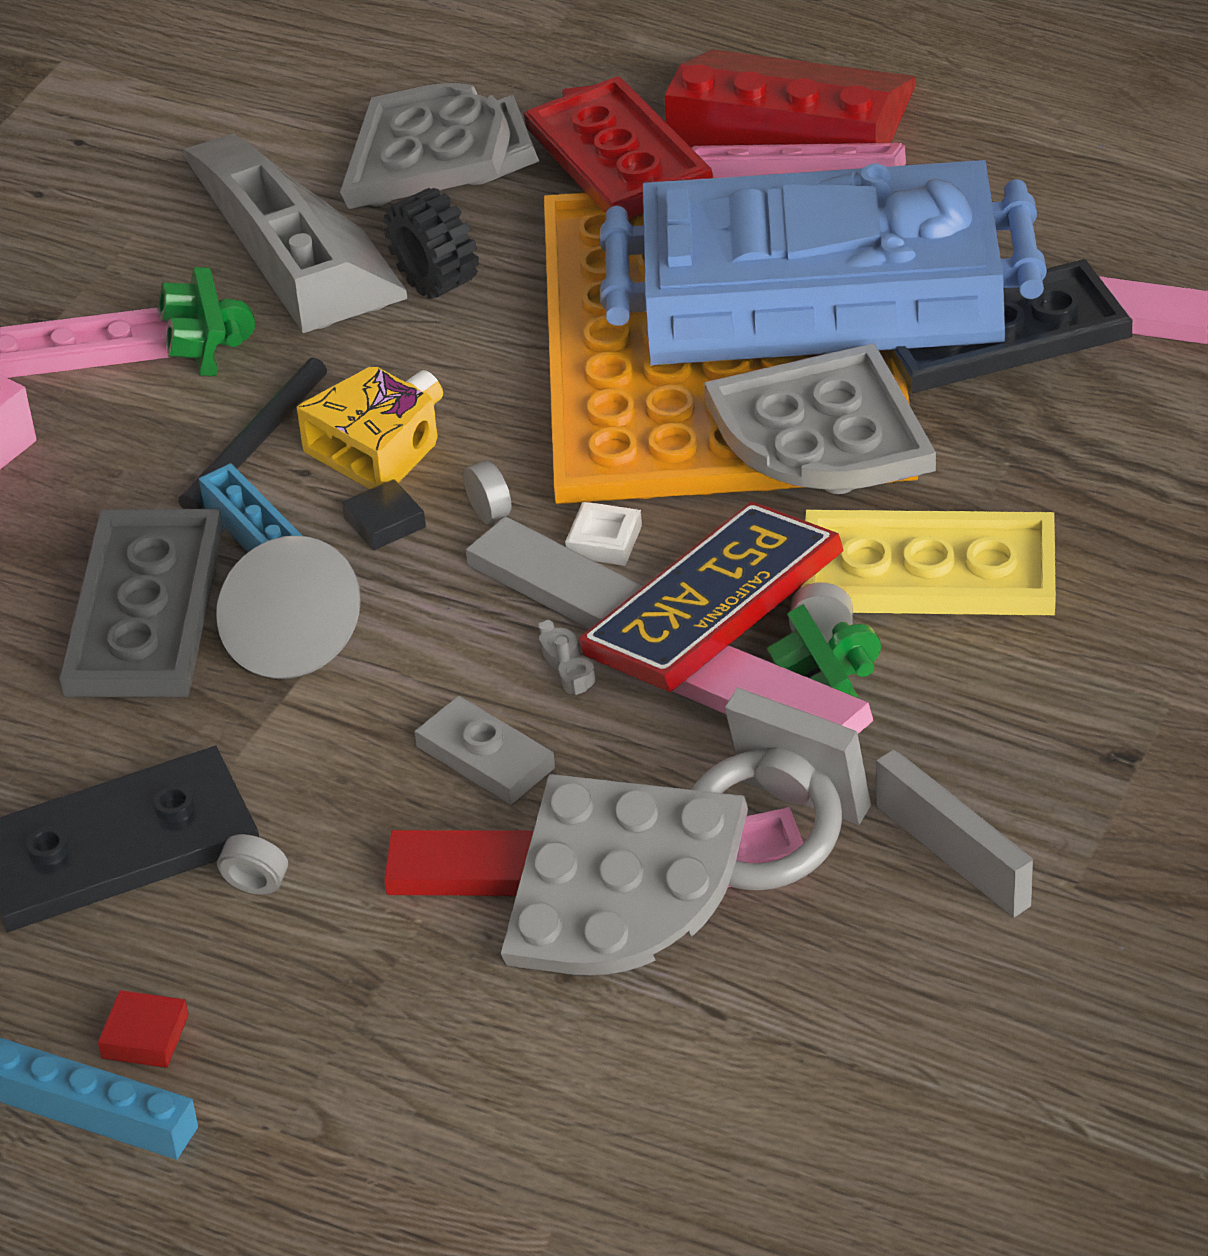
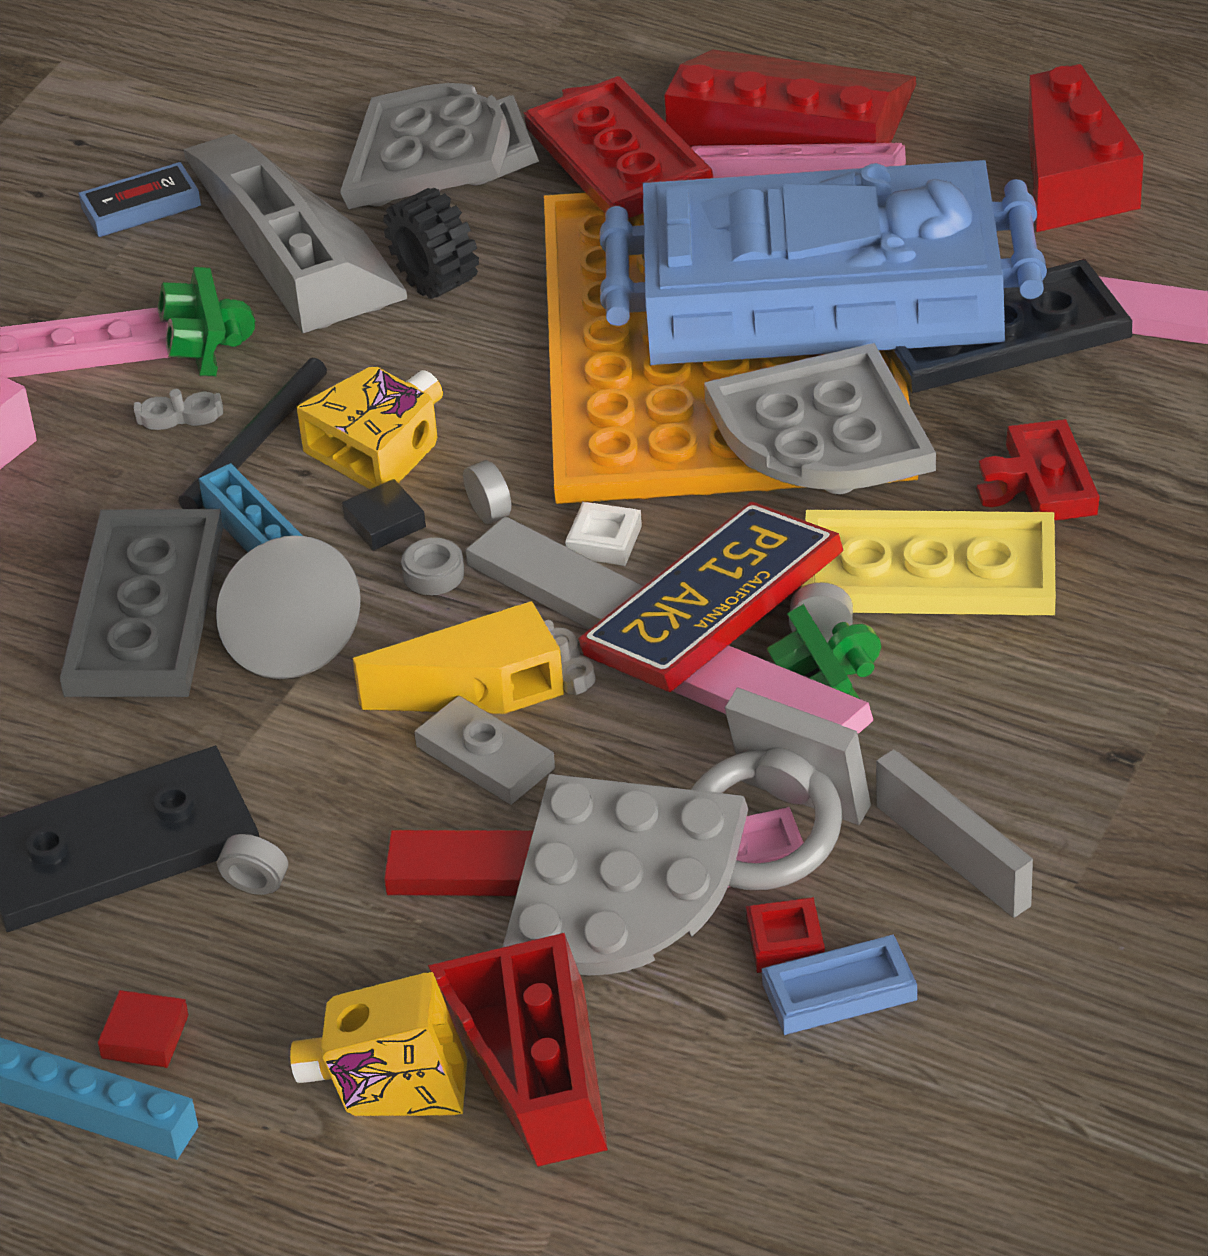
none -> tile [79,162,201,237]
none -> light grey piece [134,389,223,430]
none -> yellow torso [290,972,468,1116]
none -> yellow slope [352,601,564,714]
none -> light grey tile [401,538,464,595]
none -> red wedge [428,933,608,1167]
none -> red tile [746,897,825,973]
none -> medium blue tile [762,934,917,1035]
none -> red plate [976,419,1100,520]
none -> red wedge [1028,64,1144,232]

